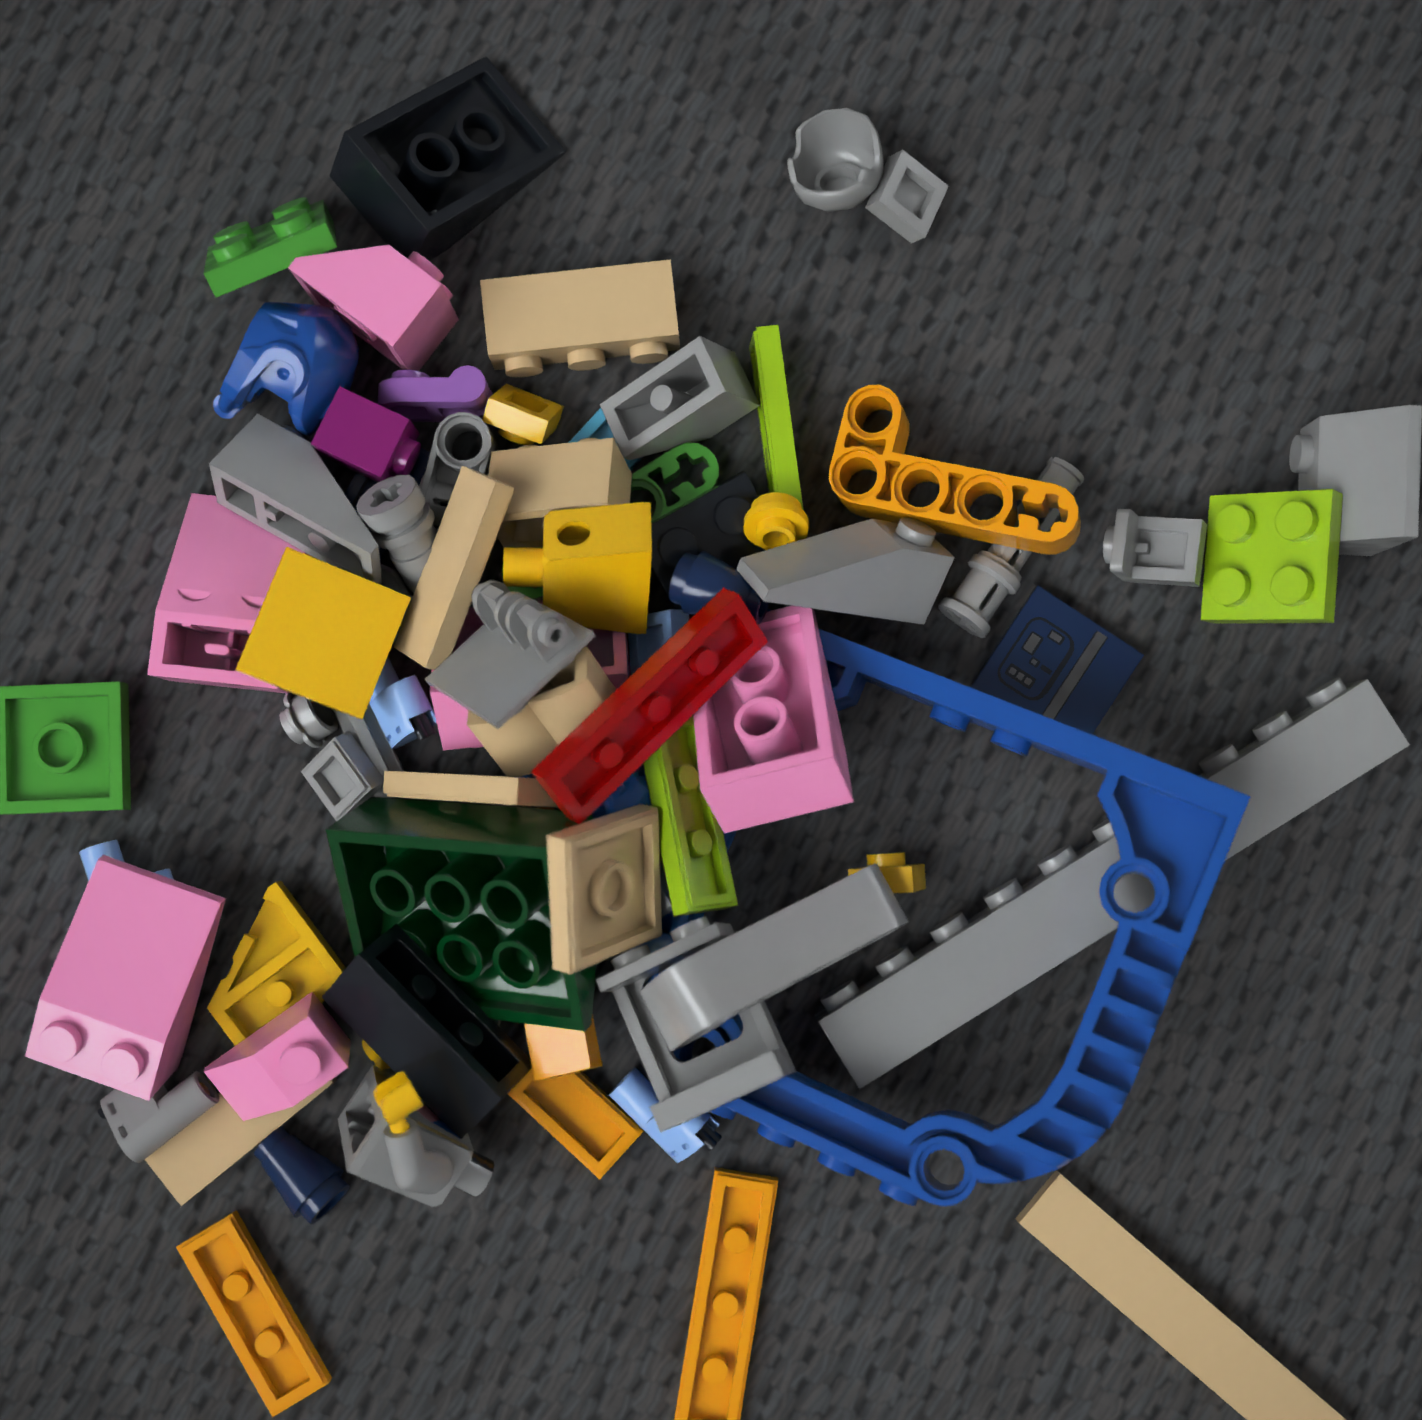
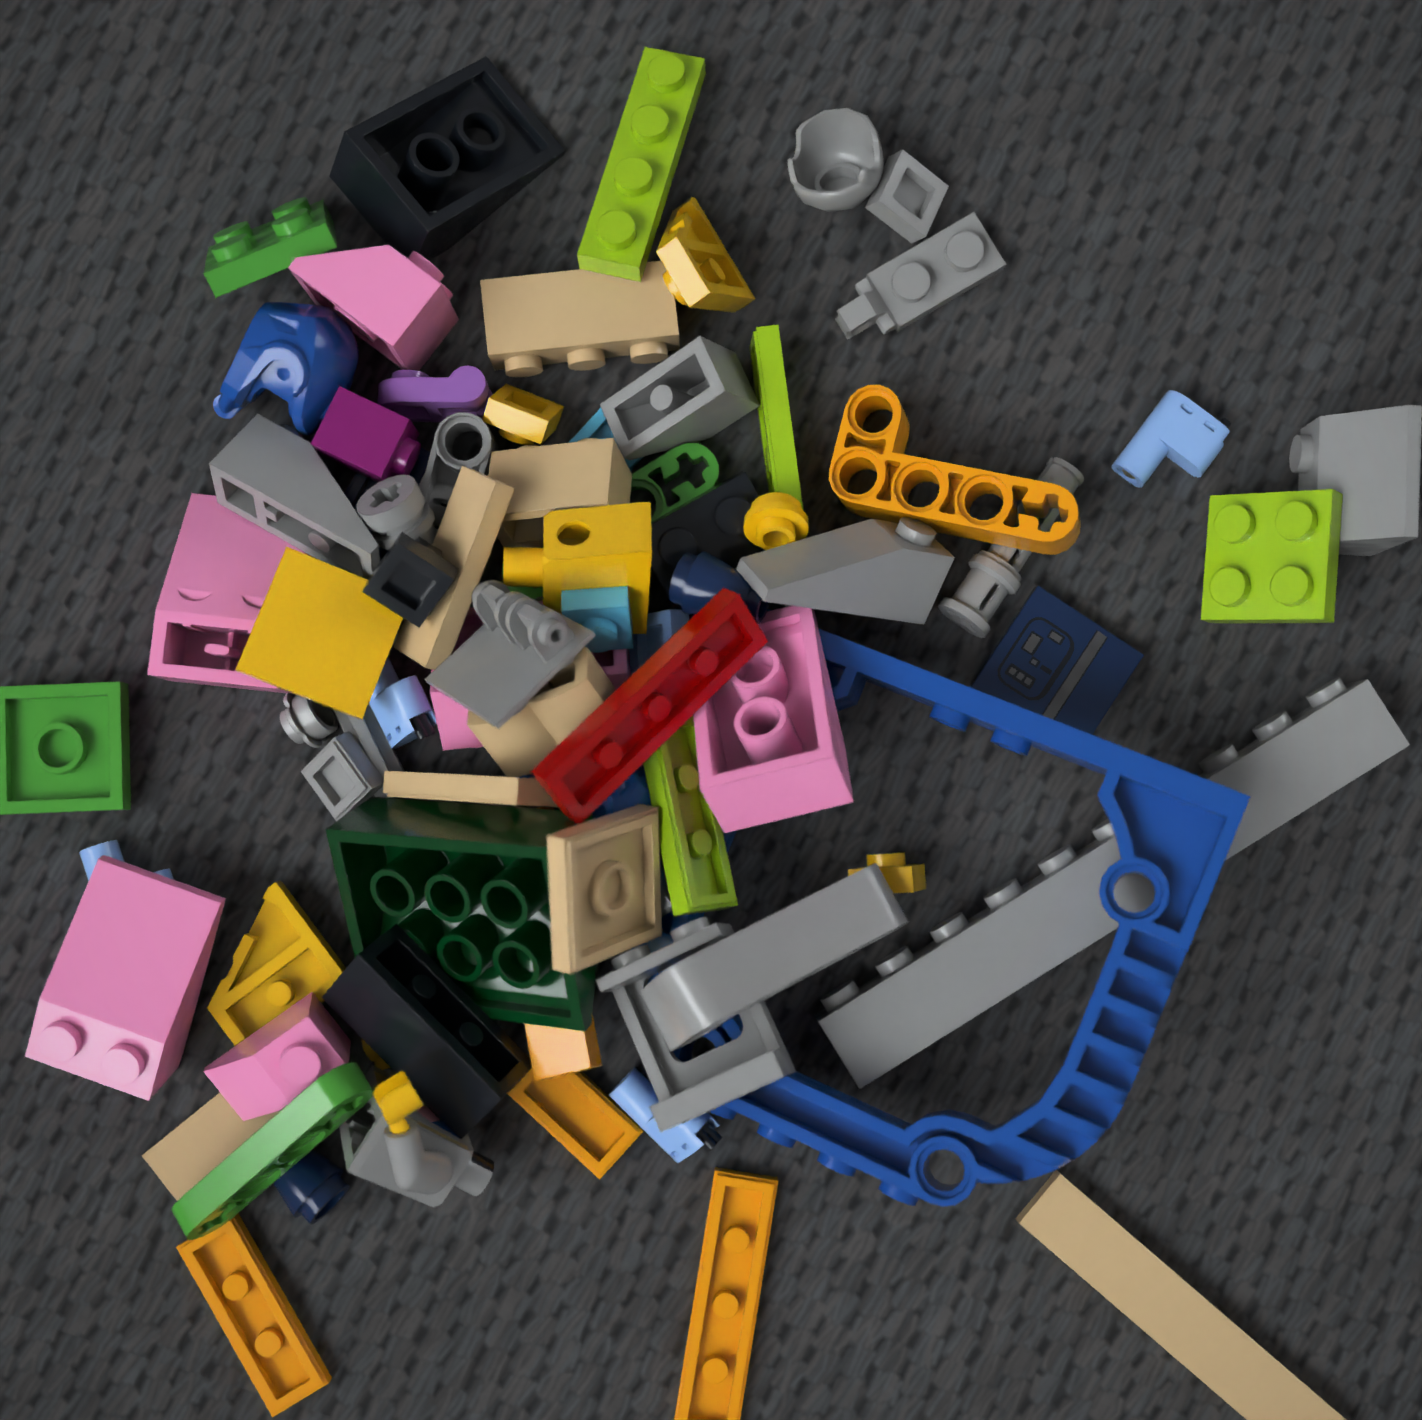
light grey piece [98,1071,219,1163] -> none
light grey bracket [1103,509,1207,587] -> none
none -> bright green beam [171,1062,374,1240]
none -> black tile [362,532,458,628]
none -> medium azure plate [561,586,634,653]
none -> lime plate [577,47,706,282]
none -> yellow wing [656,197,755,313]
none -> light grey hinge [835,212,1006,340]
none -> light blue piece [1112,390,1231,488]

